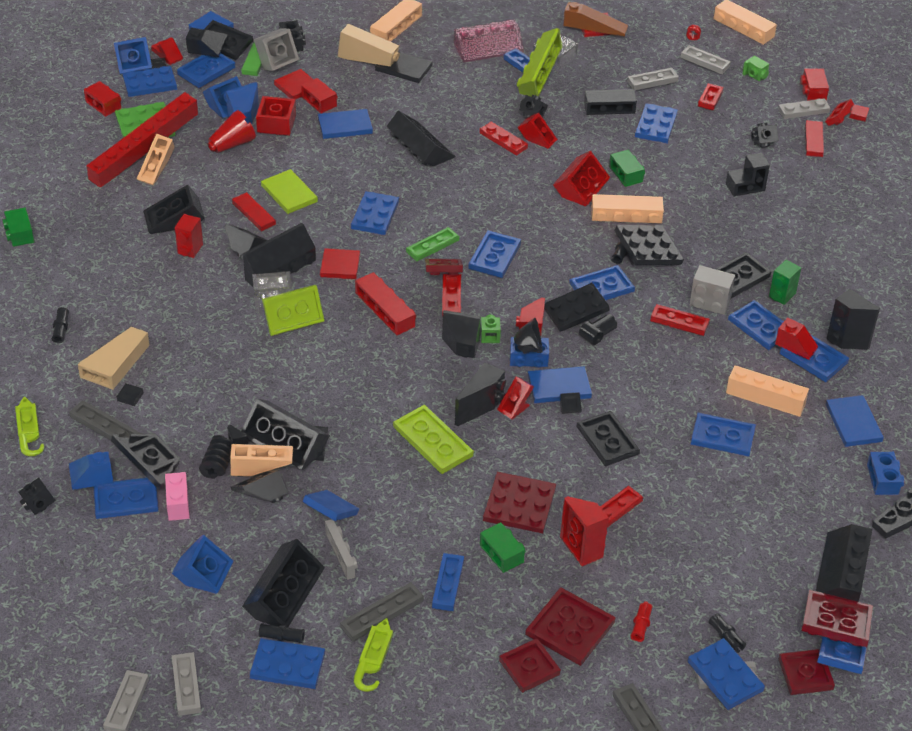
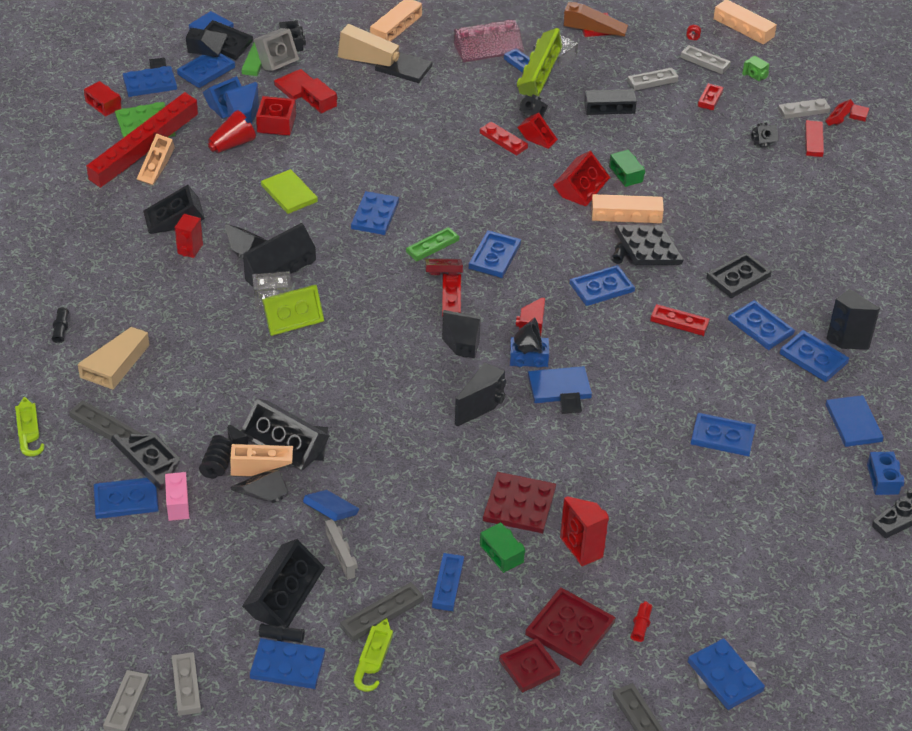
green brick [2,207,34,247] -> none
black brick [18,478,56,515] -> none
blue slope [69,452,114,490] -> none
blue slope [114,37,152,75] -> none
black tile [116,383,144,406] -> none
red slope [151,37,183,65] -> none
blue slope [172,535,233,594] -> none
red tile [232,192,276,231] -> none
blue tile [318,109,373,139] -> none
red tile [320,248,360,279] -> none
red brick [355,272,416,335] -> none
black slope [387,110,455,167] -> none
lime plate [393,404,474,474] -> none
bright green brick [481,315,501,343] -> none
red slope [497,376,534,420] -> none
black plate [544,282,610,332] -> none
black tile [576,411,640,466] -> none
black piece [579,314,617,345] -> none
red tile [600,485,643,527] -> none
plate [635,103,678,144] -> none
light grey brick [689,265,735,315] -> none
black pin [709,613,746,653] -> none
black brick [726,152,770,197] -> none
light nougat brick [726,366,809,417] -> none
green brick [769,260,802,305] -> none
red slope [775,317,818,360] -> none
dark red plate [778,649,835,695] -> none
red brick [800,69,829,101] -> none
dark red plate [801,590,873,647] -> none
black slope [816,524,873,602] -> none
blue tile [817,636,867,674] -> none

